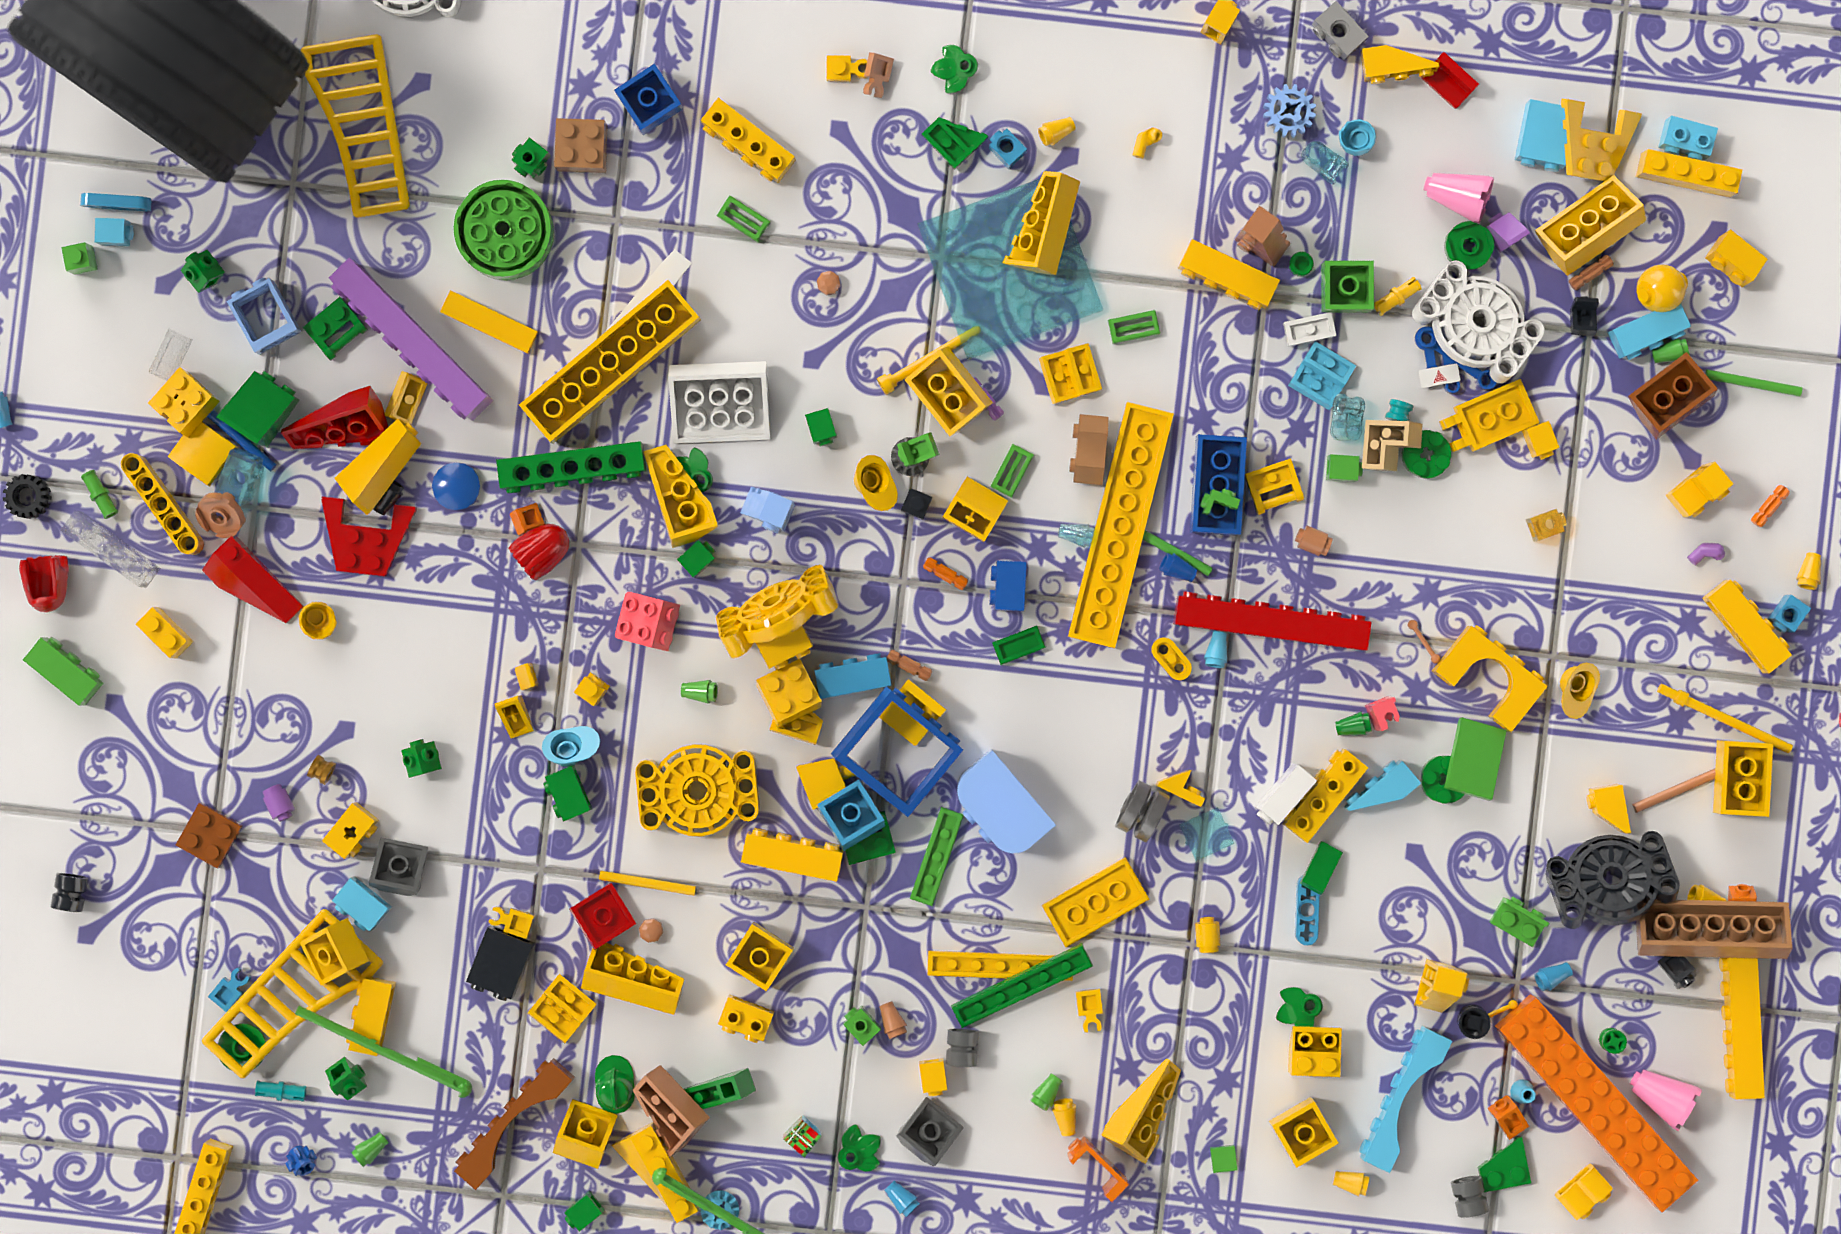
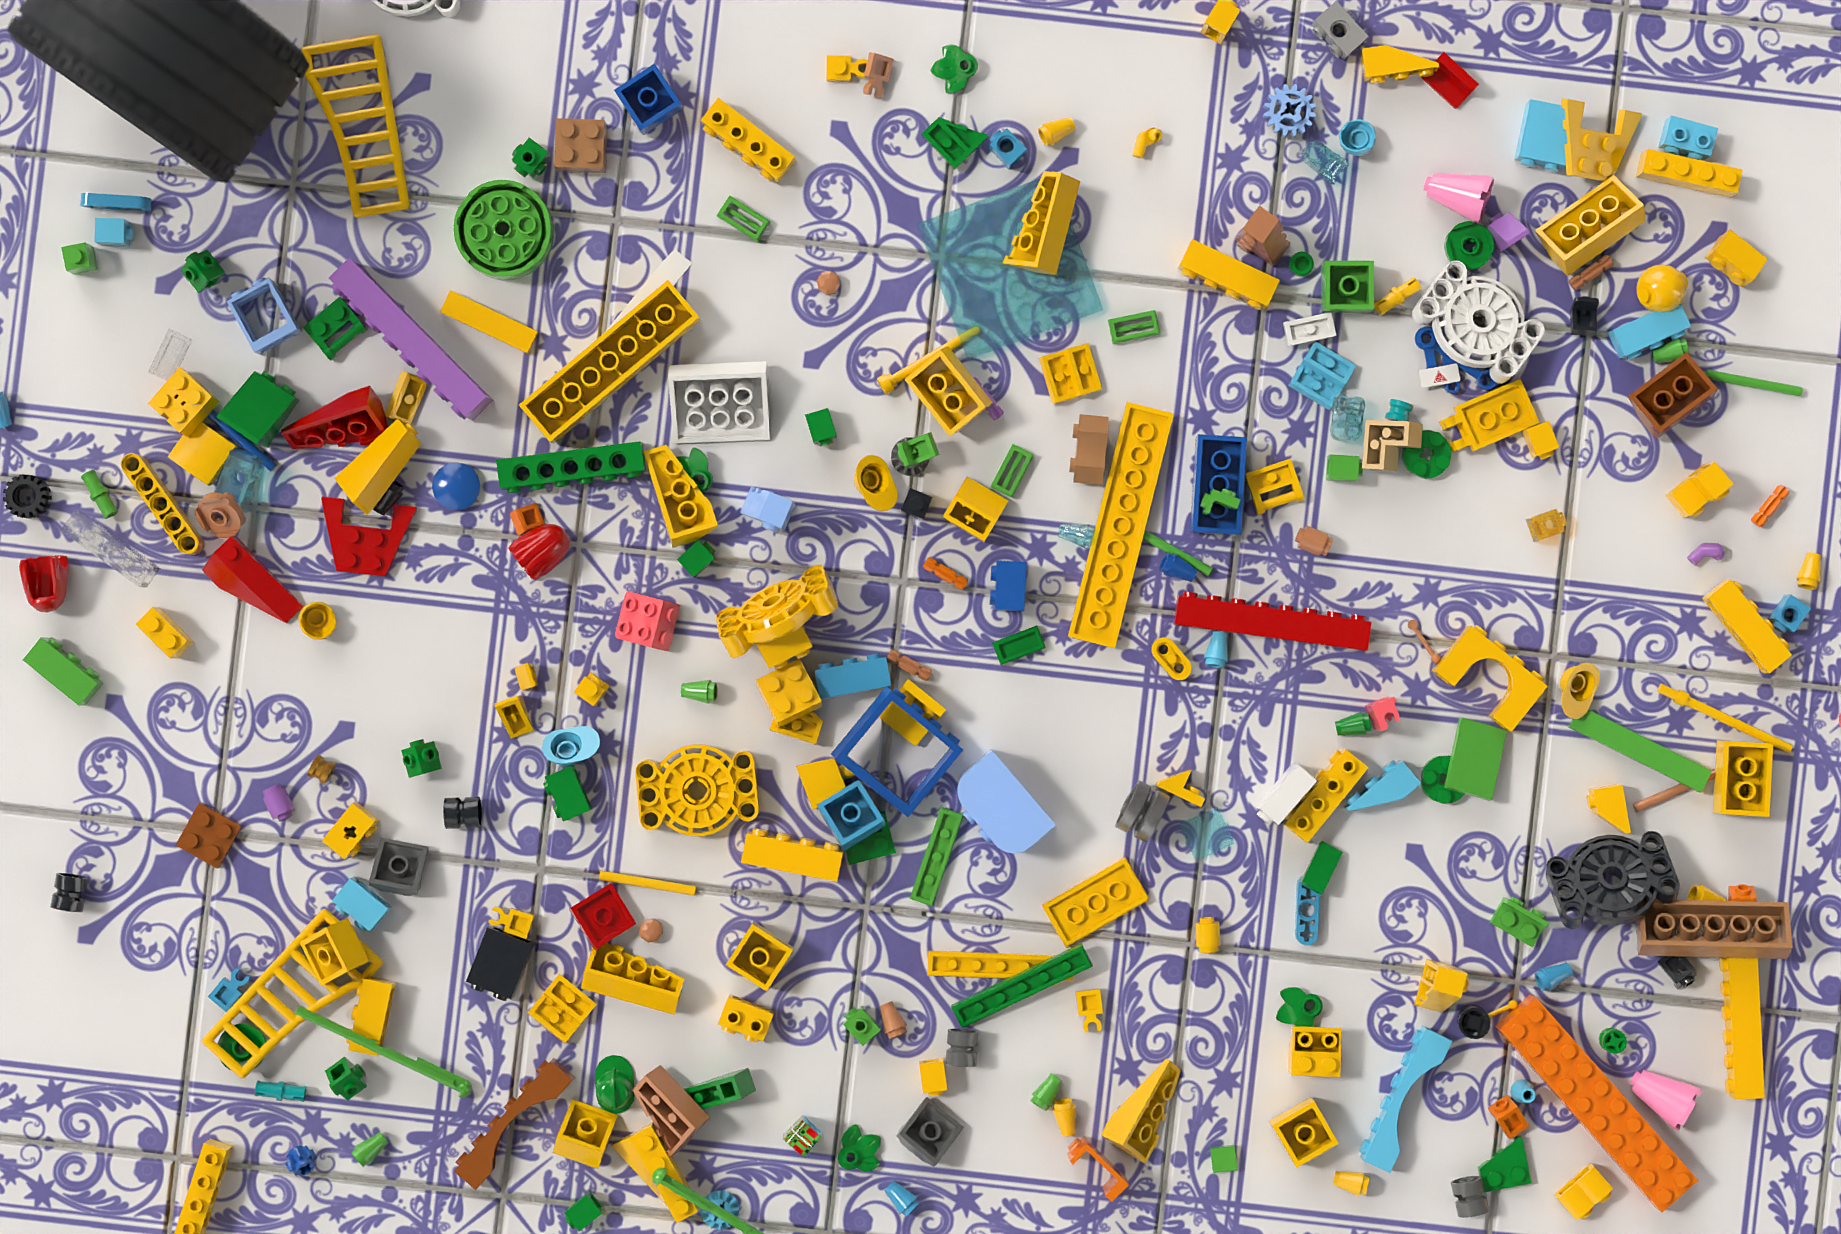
none -> black wheel [443,797,482,829]
none -> bright green tile [1568,710,1712,793]

